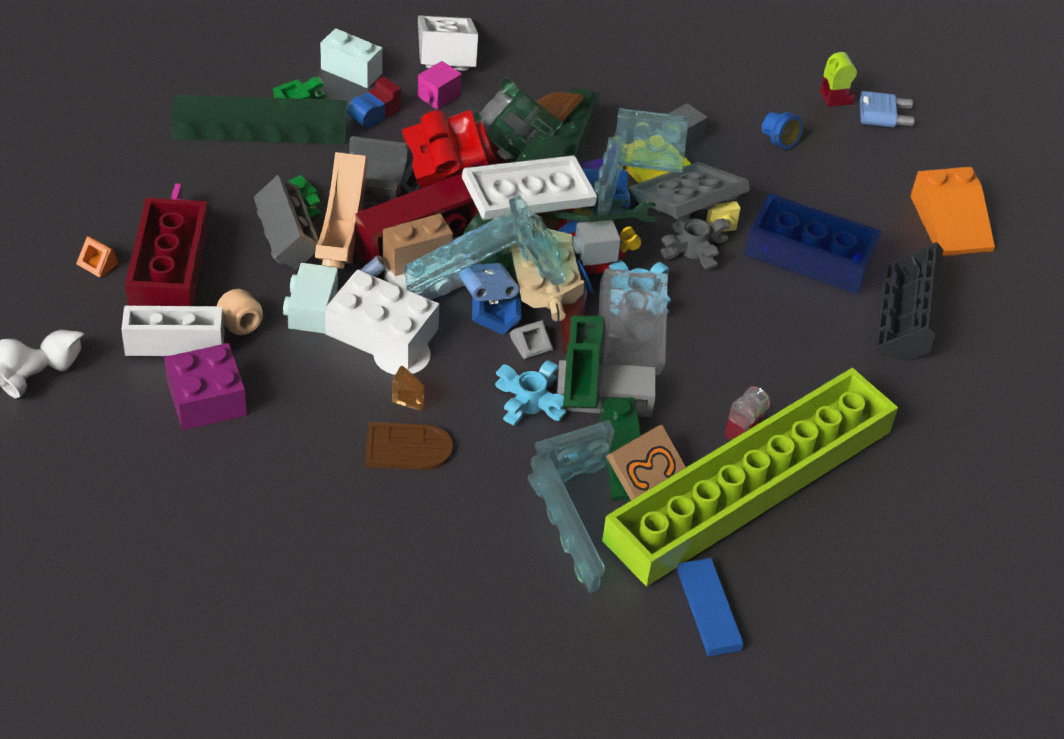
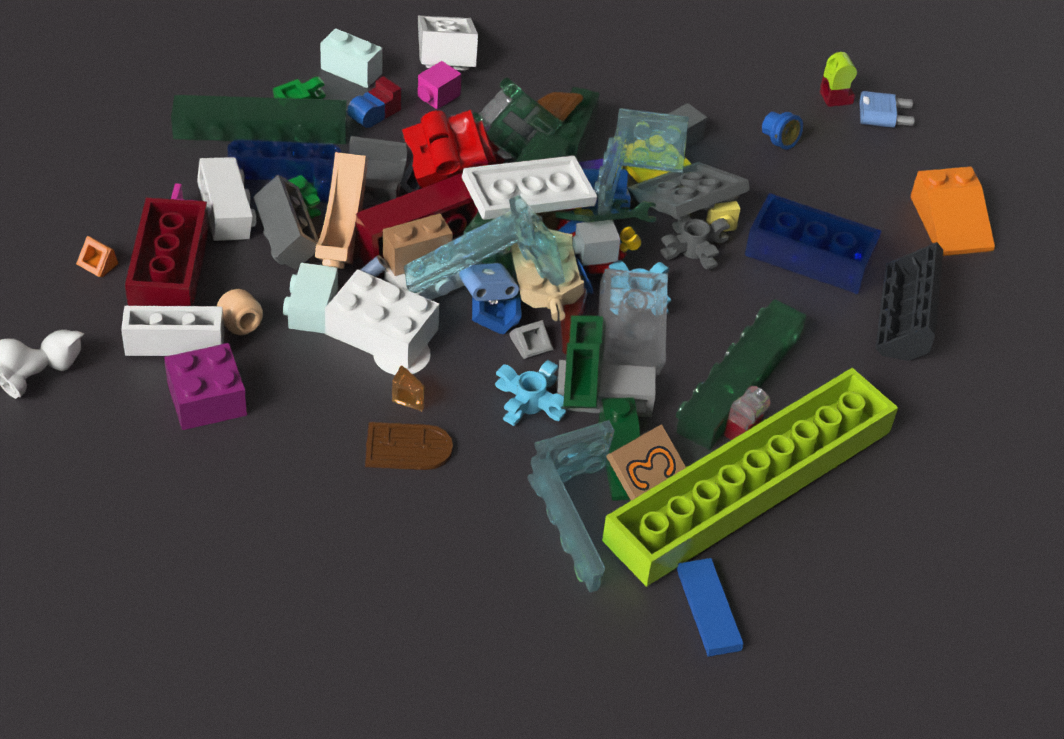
none -> white brick [197,157,256,241]
none -> clear blue beam [227,139,342,203]
none -> clear green brick [676,299,807,451]

